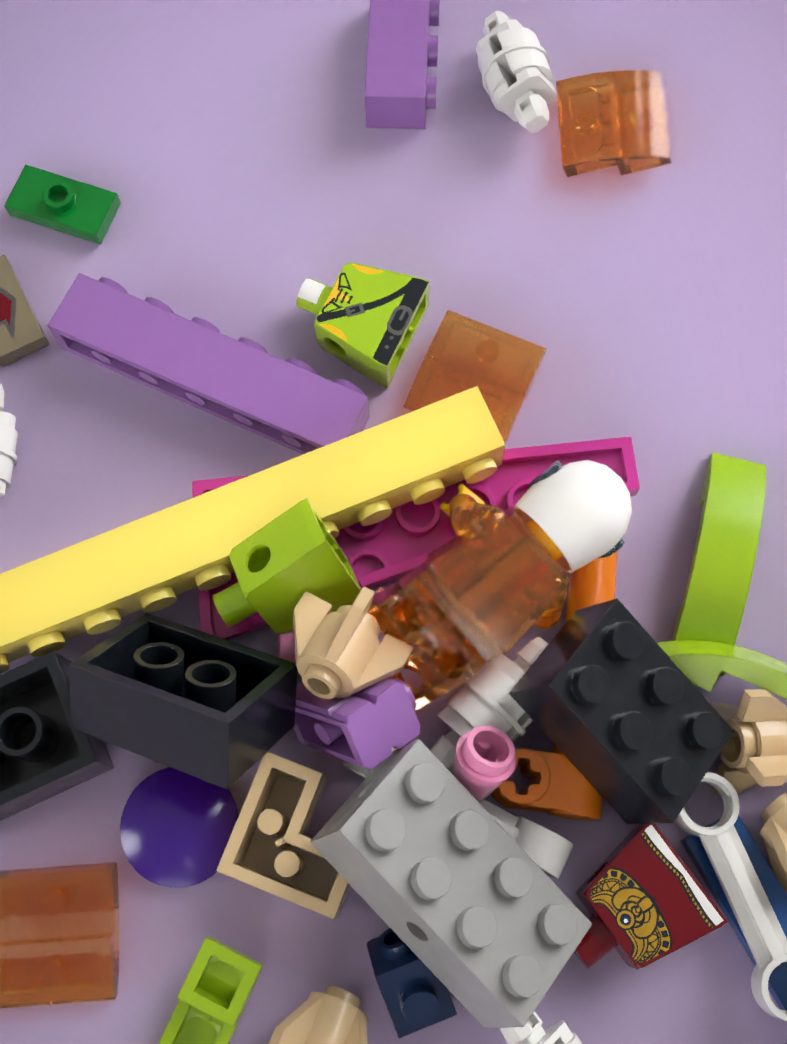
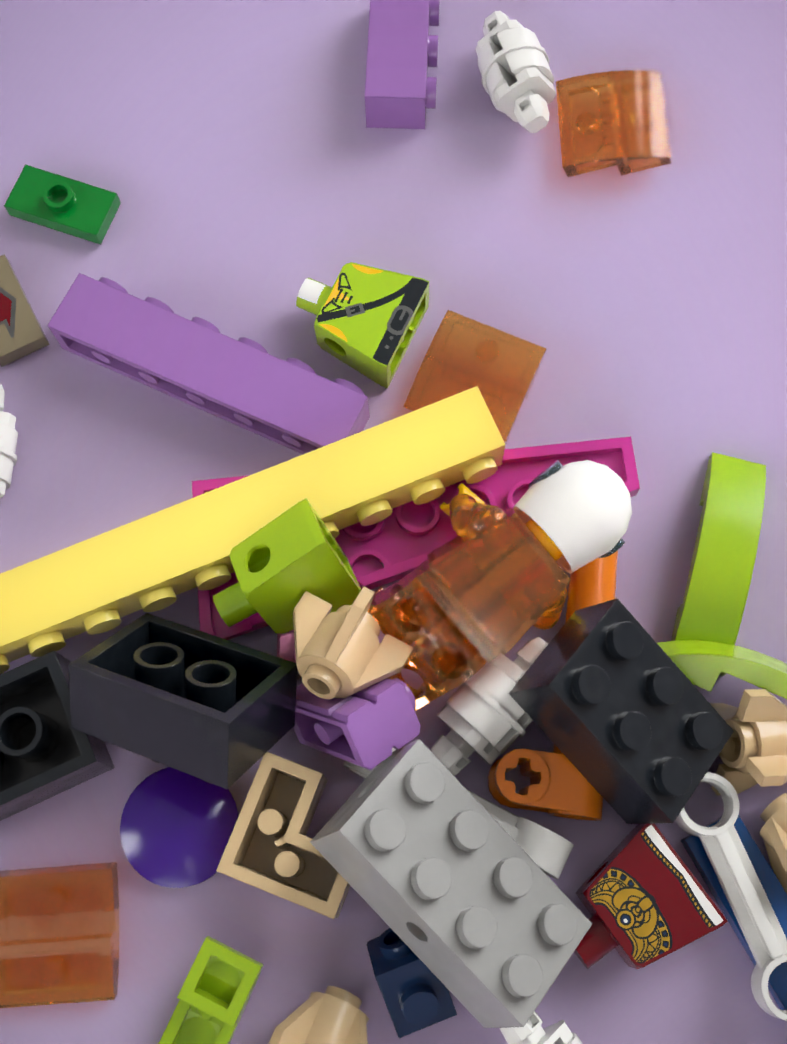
bright pink cone [452,725,516,804] -> none

